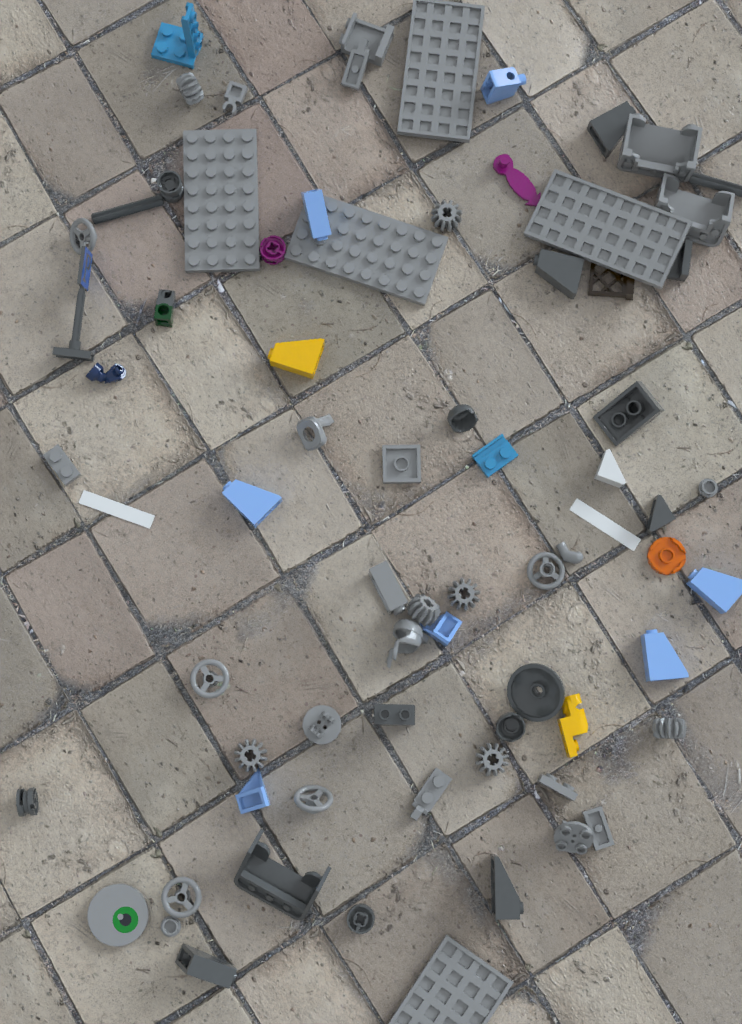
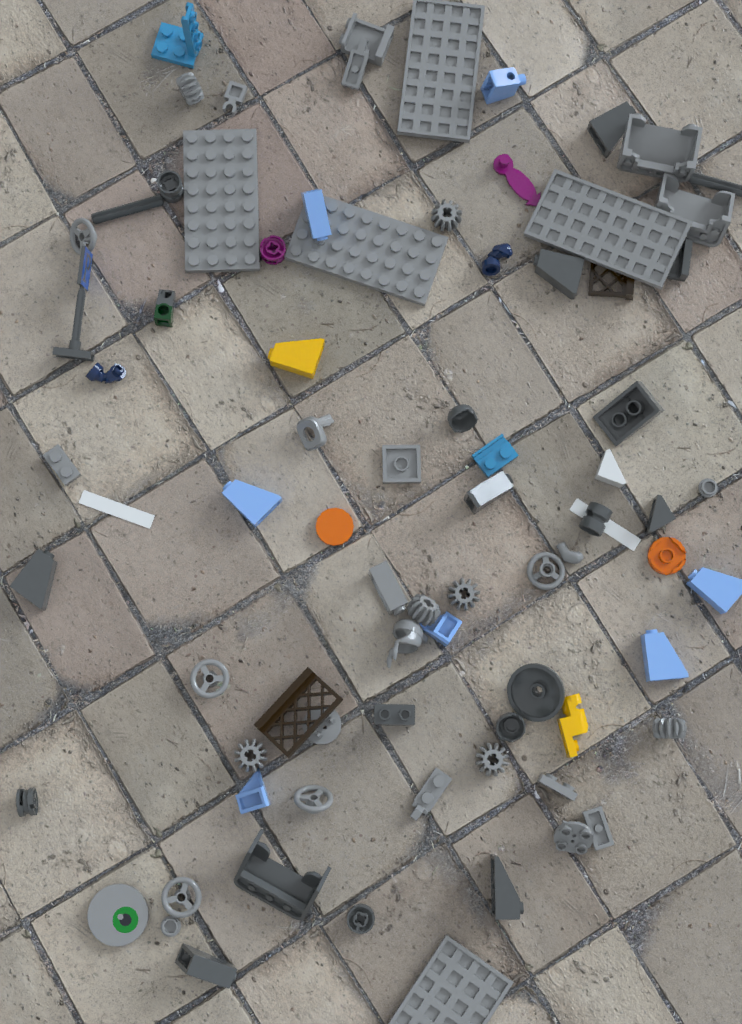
none -> dark grey slope [9,549,57,611]
none -> dark brown fence [254,667,343,758]
none -> orange tile [316,508,354,546]
none -> slope [463,471,514,514]
none -> dark blue arm [481,243,513,276]
none -> dark grey wheel [579,502,613,537]

